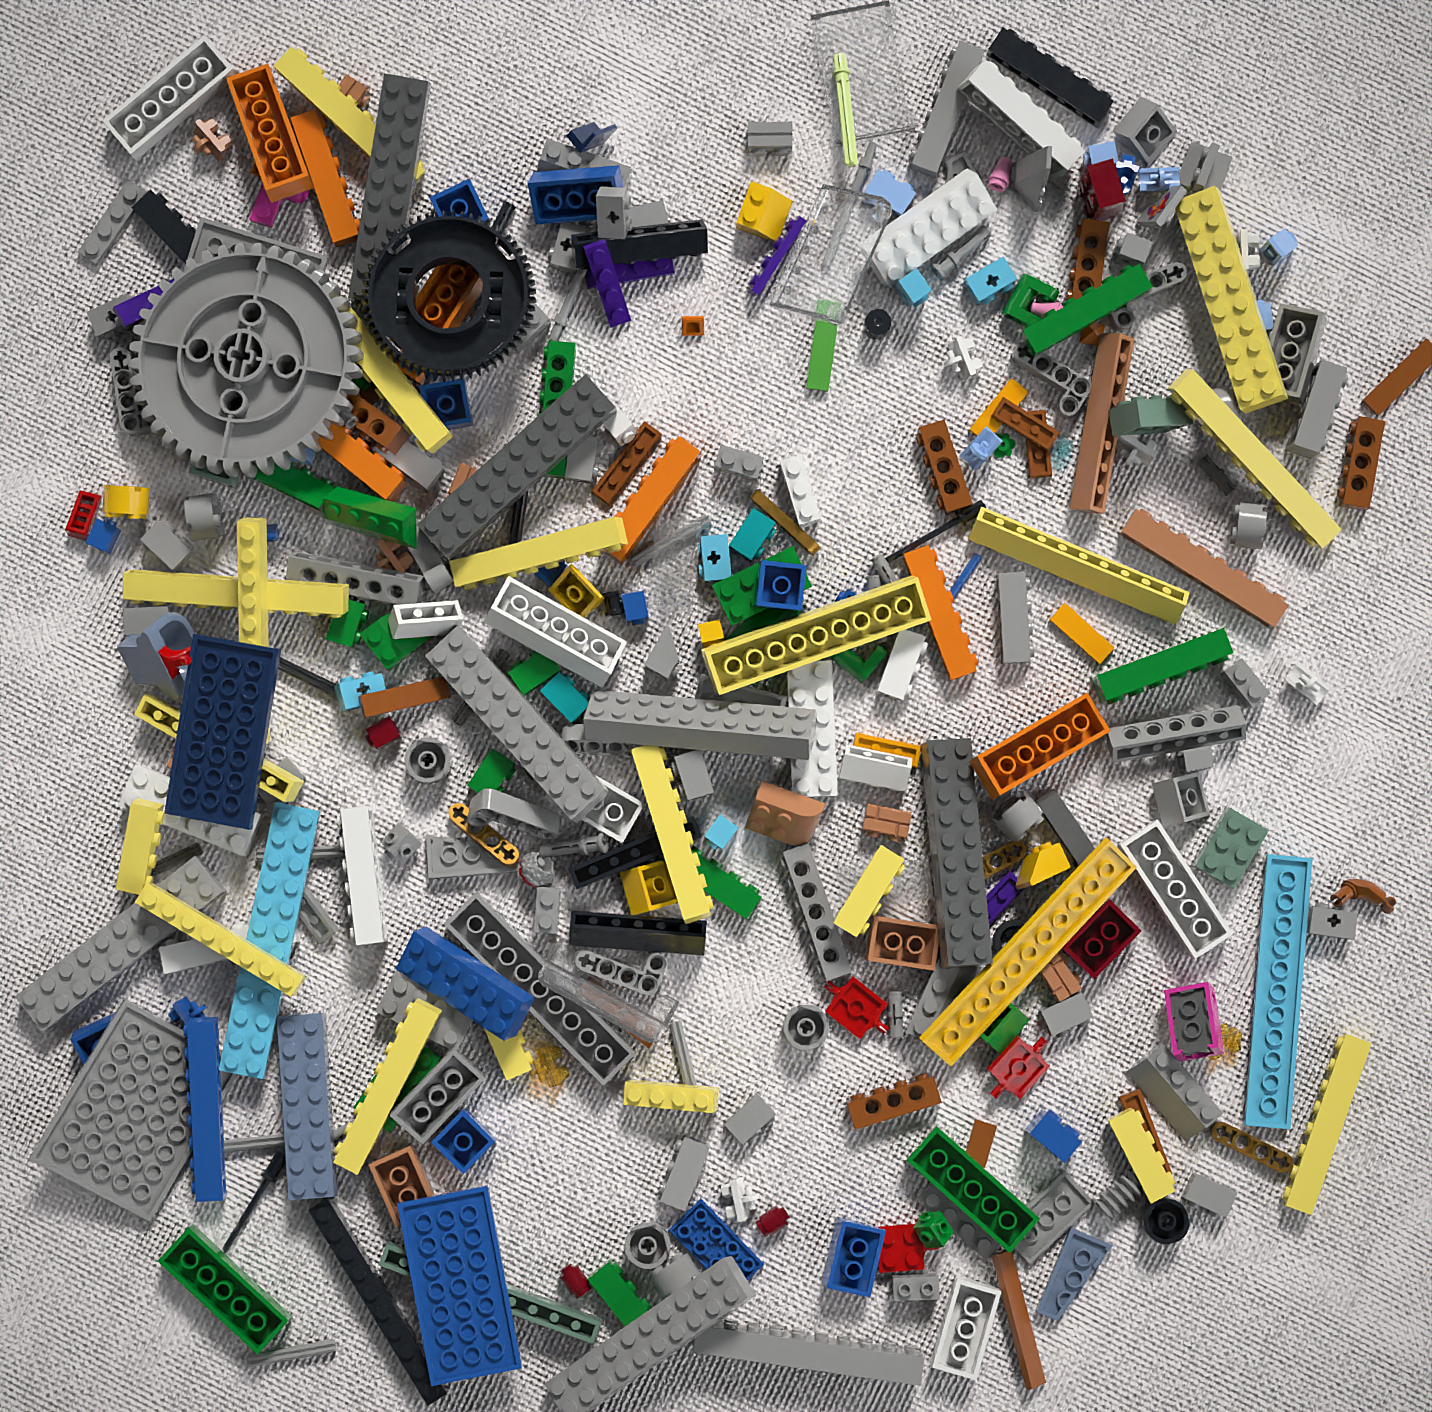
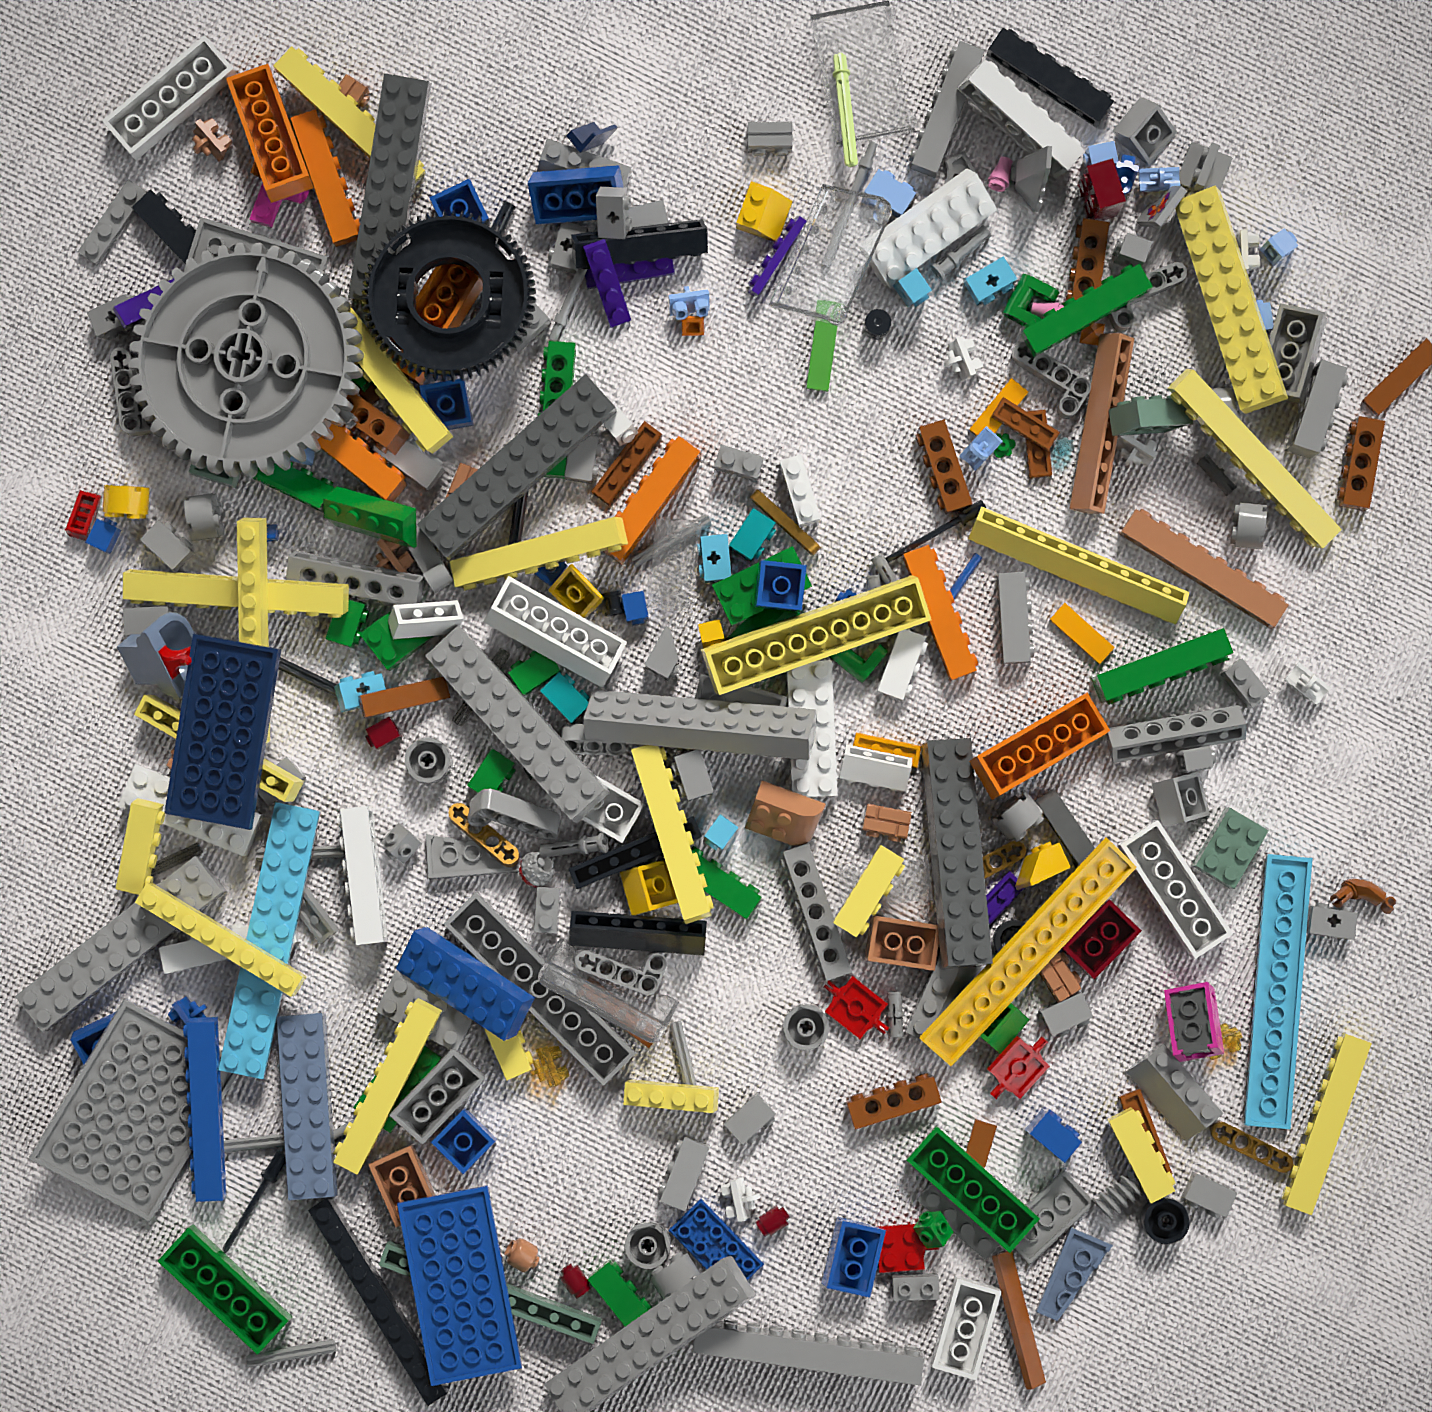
none -> nougat head [504,1238,540,1272]
none -> light blue hips [669,286,710,320]

